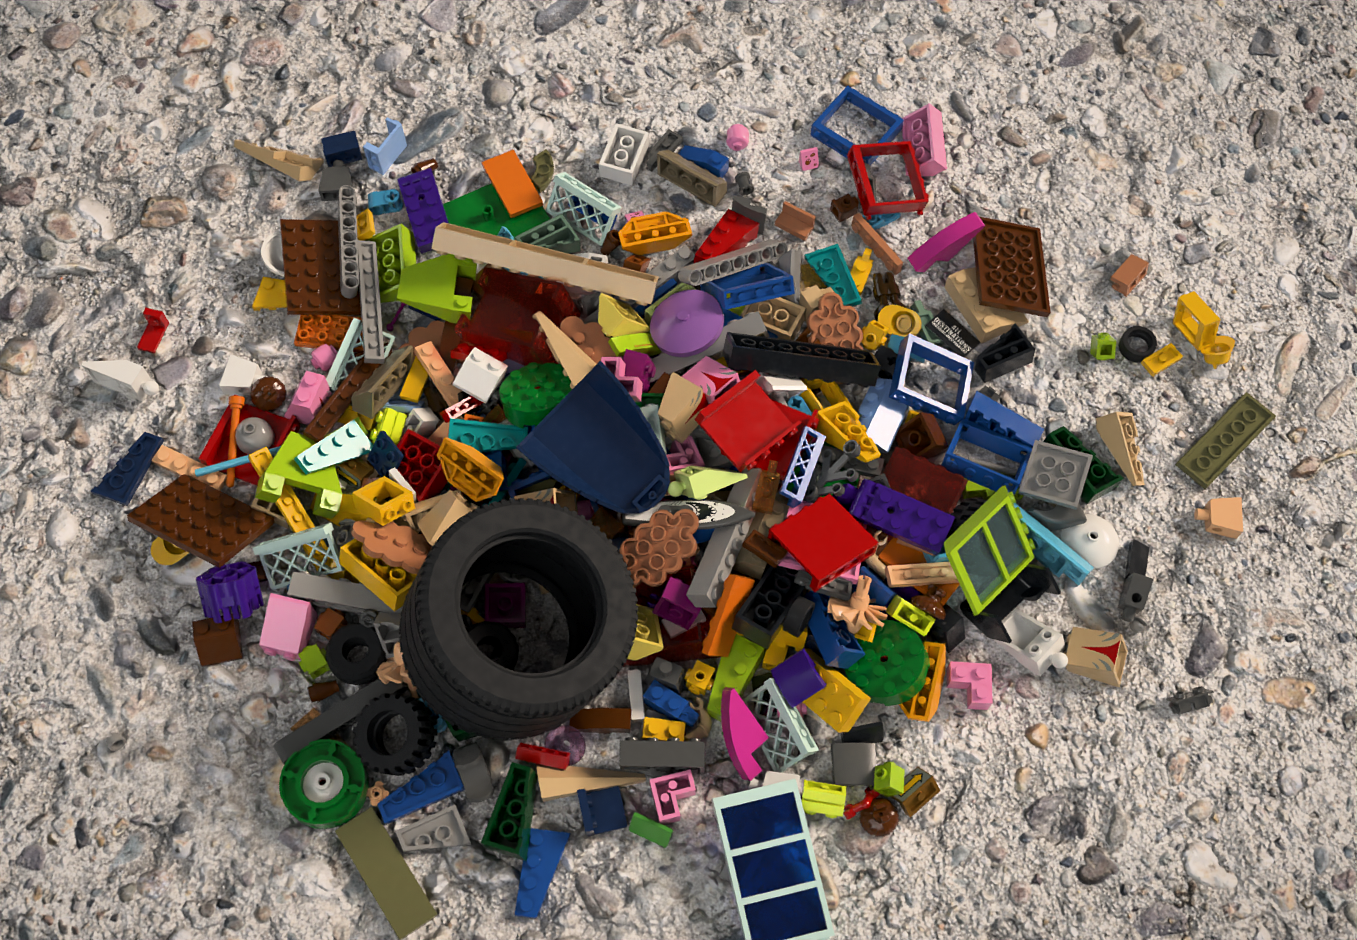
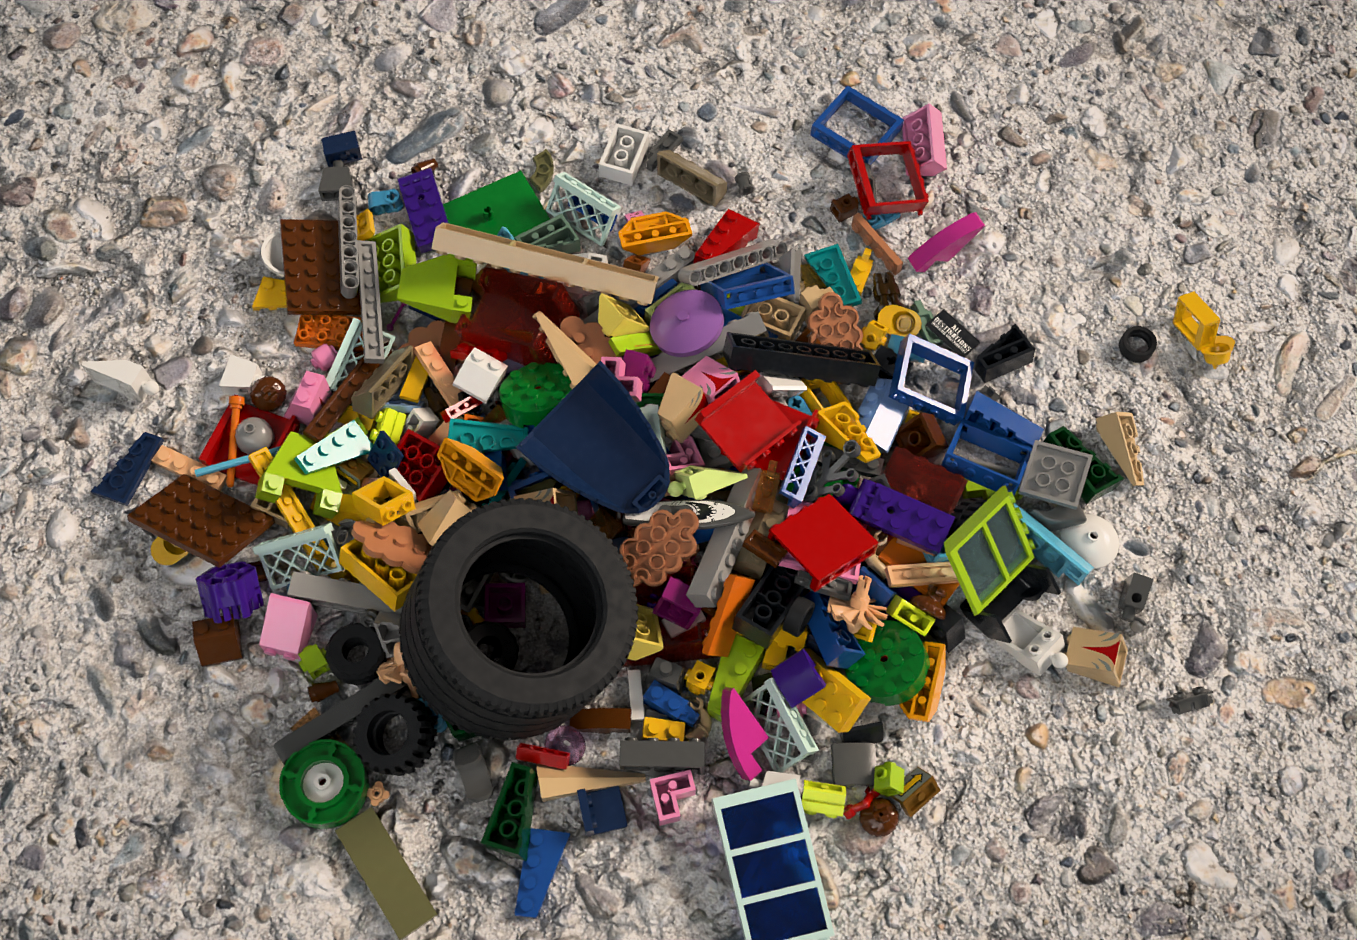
light grey hinge [106,733,126,751] -> none
red bracket [137,307,169,353] -> none
tan wedge [234,140,324,181] -> none
dark orange brick [314,607,348,640] -> none
light blue panel [363,117,407,175] -> none
blue wing [378,750,465,825] -> none
light grey wing [395,804,472,853] -> none
orange tile [481,150,543,218] -> none
reddish brown cone [600,230,621,256] -> none
bright green slope [629,812,673,848] -> none
blue slope [678,145,729,178] -> none
bright pink head [726,124,749,151] -> none
dark grey slope [732,195,767,235] -> none
nougat panel [775,201,816,241] -> none
bright pink slope [799,147,819,171] -> none
tan slope [944,267,1029,344] -> none
bright pink brick [946,661,993,710] -> none
reddish brown plate [973,217,1051,317] -> none
lime brick [1090,332,1116,360] -> none
nougat hinge [1111,254,1149,297] -> none
black slope [1124,539,1150,579] -> none
yellow plate [1141,343,1183,377] -> none
olive tile [1175,392,1276,490] -> none
light nougat torso [1194,497,1243,539] -> none

